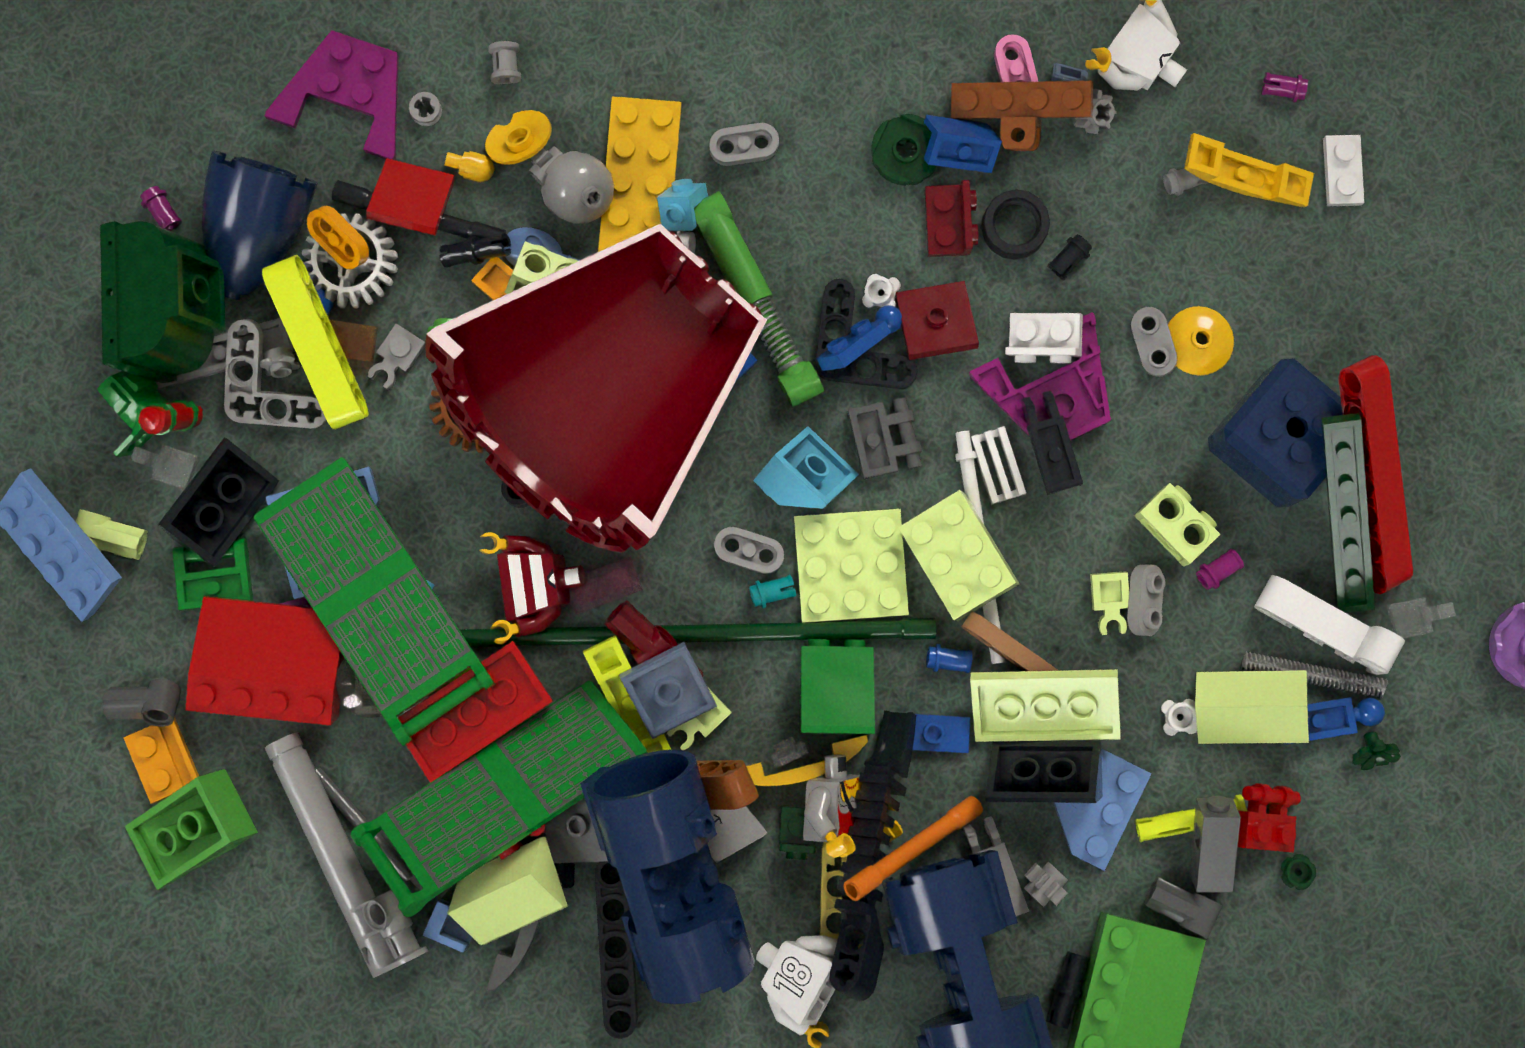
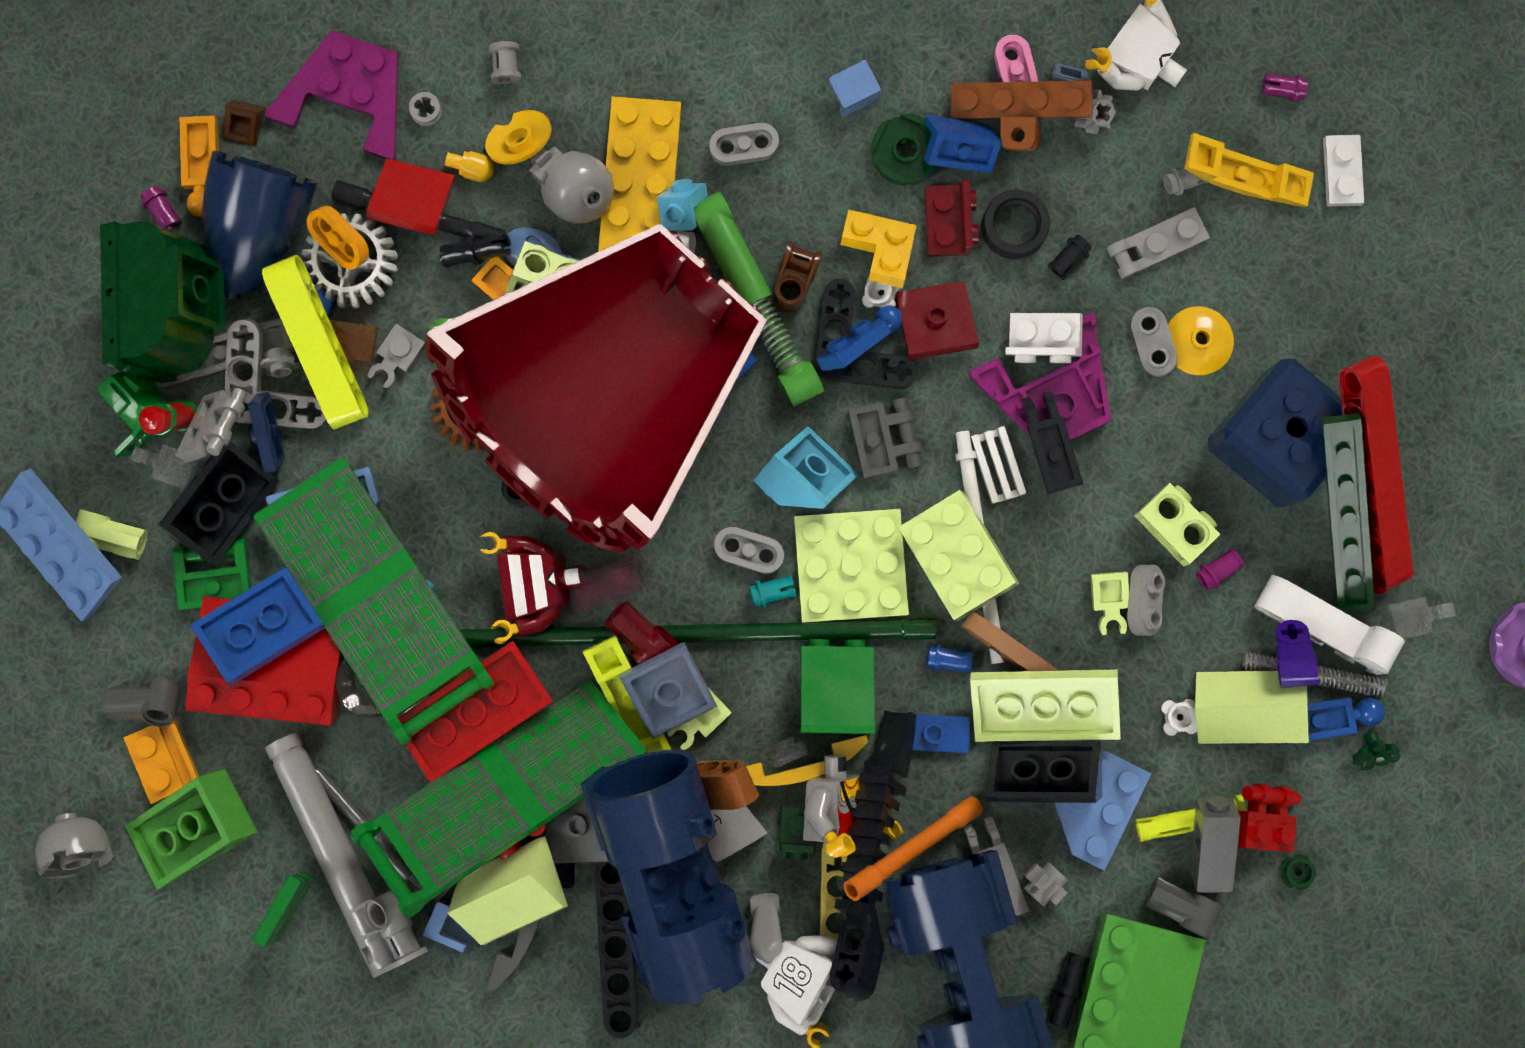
none -> light grey cylinder [35,813,113,879]
none -> light grey plate [175,388,247,463]
none -> light orange plate [179,115,219,218]
none -> blue plate [190,567,325,687]
none -> reddish brown slope [222,100,266,146]
none -> dark blue plate [248,392,285,472]
none -> green tile [252,871,315,948]
none -> light grey piece [750,893,783,964]
none -> reddish brown piece [774,241,823,313]
none -> medium blue panel [829,59,881,118]
none -> yellow plate [840,209,917,288]
none -> light grey plate [1106,207,1210,280]
none -> dark purple piece [1276,620,1319,688]

